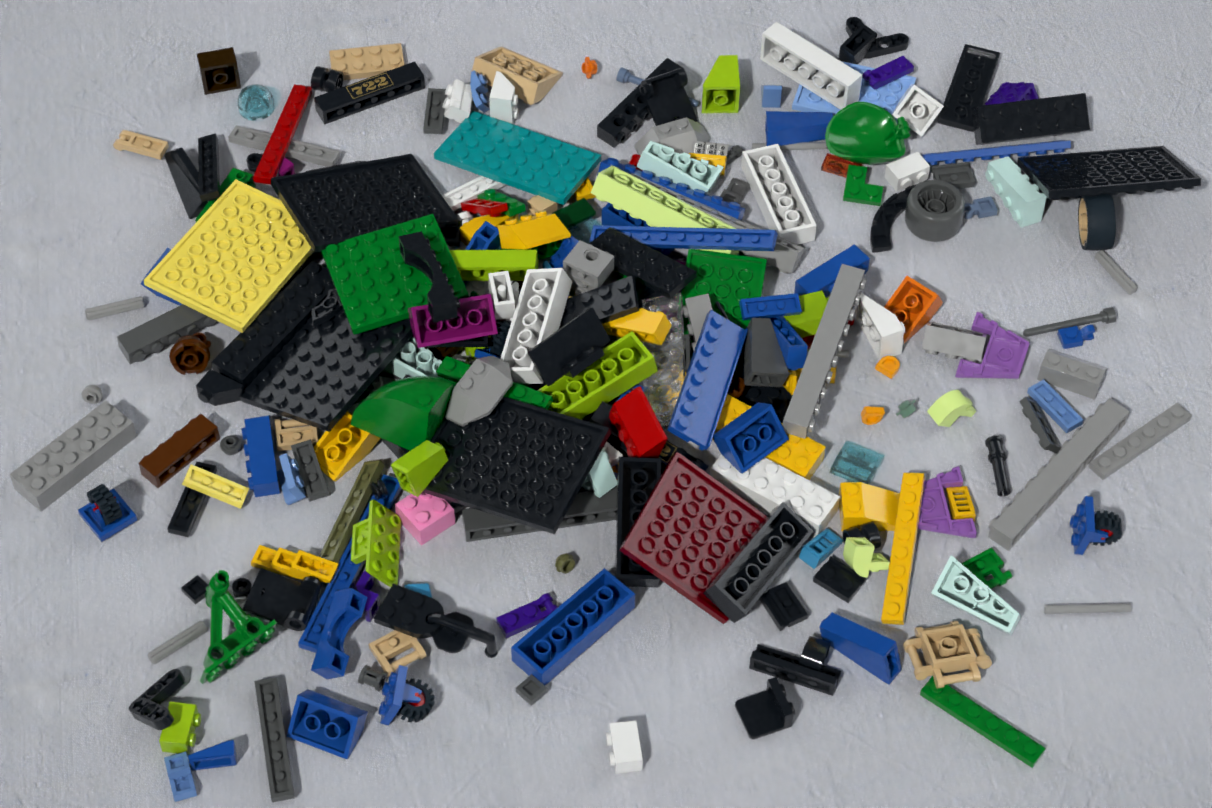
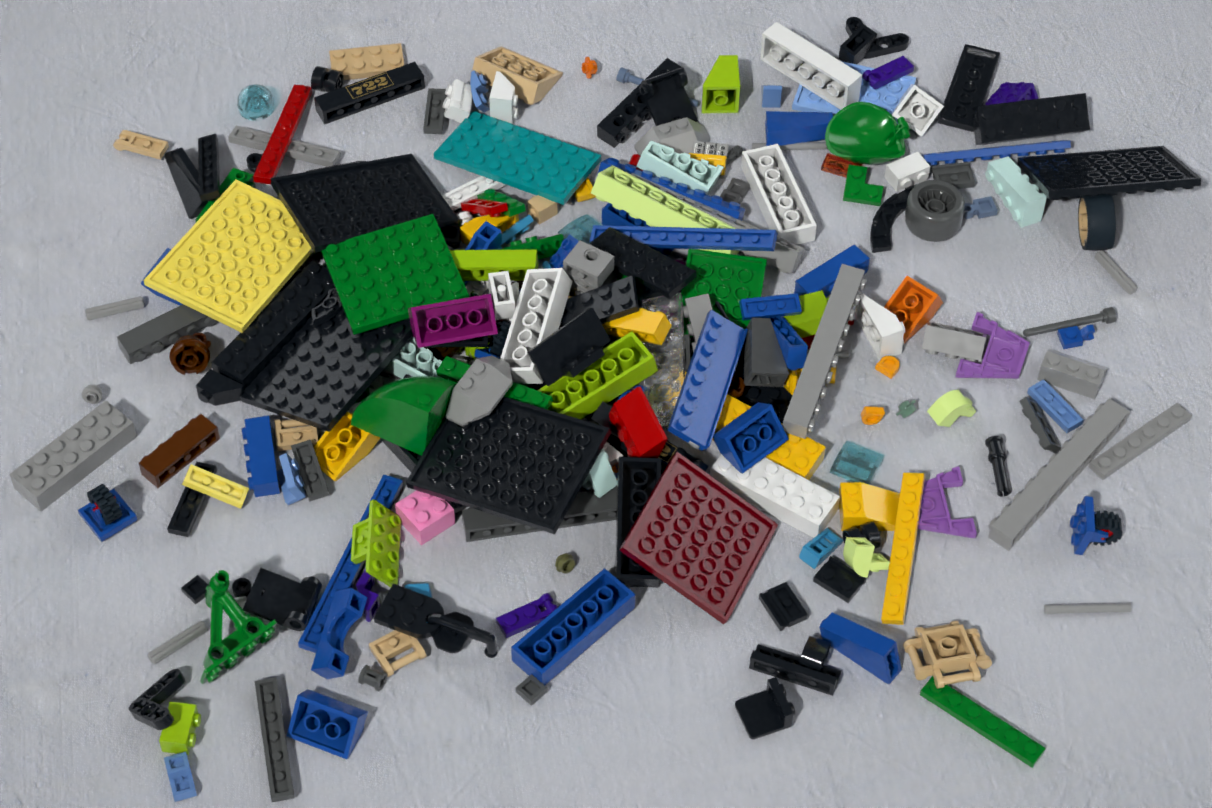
blue slope [188,740,237,771] -> none
dark brown brick [197,47,241,95] -> none
dark grey plate [220,435,241,455] -> none
yellow slope [251,545,339,583] -> none
magenta slope [278,158,295,177] -> none
olive plate [319,460,385,563] -> none
black bush [370,478,388,500] -> none
blue plate [379,665,435,726] -> none
lime slope [391,440,448,497] -> none
black arch [399,231,460,323] -> none
yellow slope [498,211,571,249] -> none
dark green panel [551,198,596,228] -> none
white brick [606,720,643,774] -> none
black brick [703,502,813,623] -> none
light aqua wedge [931,555,1021,635] -> none
yellow slope [946,486,976,521] -> none
green plate [961,548,1012,589] -> none

